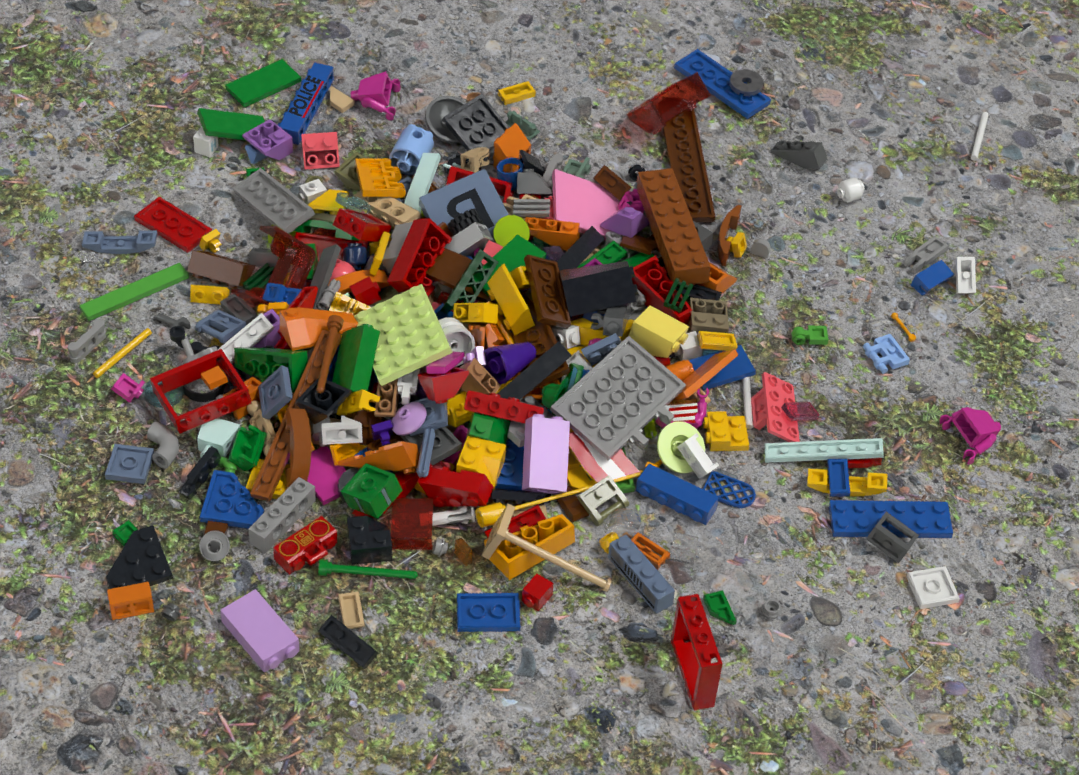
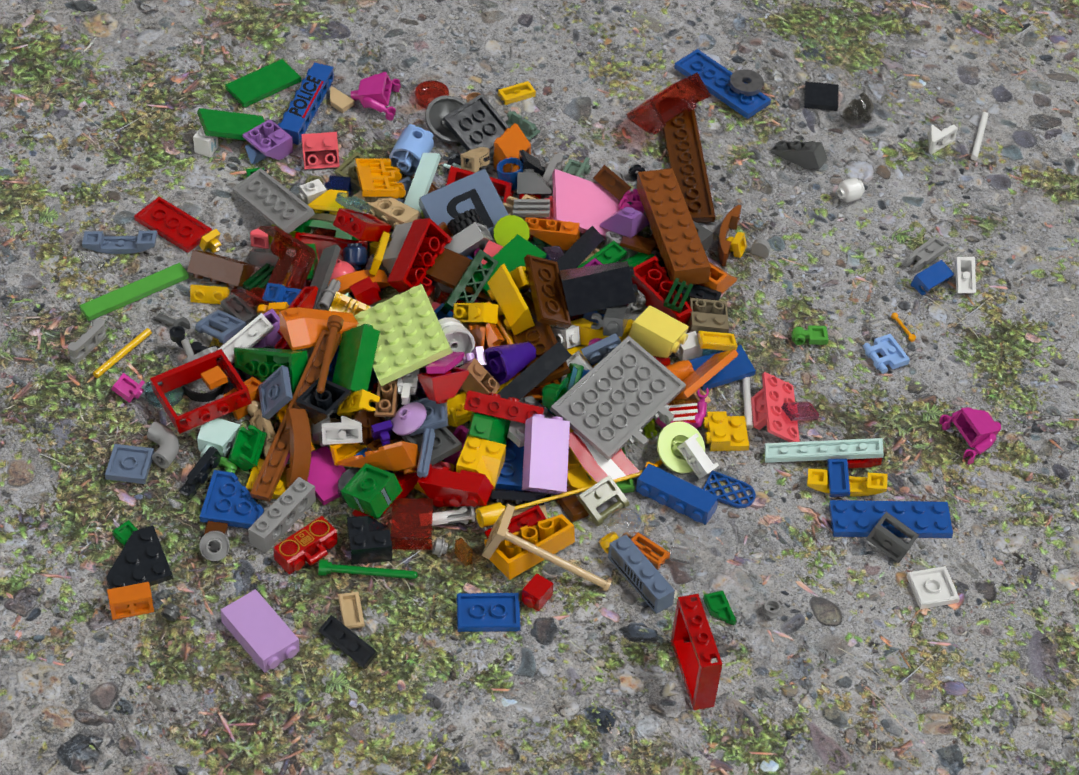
none -> coral slope [250,226,269,249]
none -> clear blue brick [325,175,351,202]
none -> clear red piece [415,80,449,109]
none -> black tile [804,81,839,111]
none -> clear smoke cylinder [840,92,874,126]
none -> white slope [928,125,958,154]

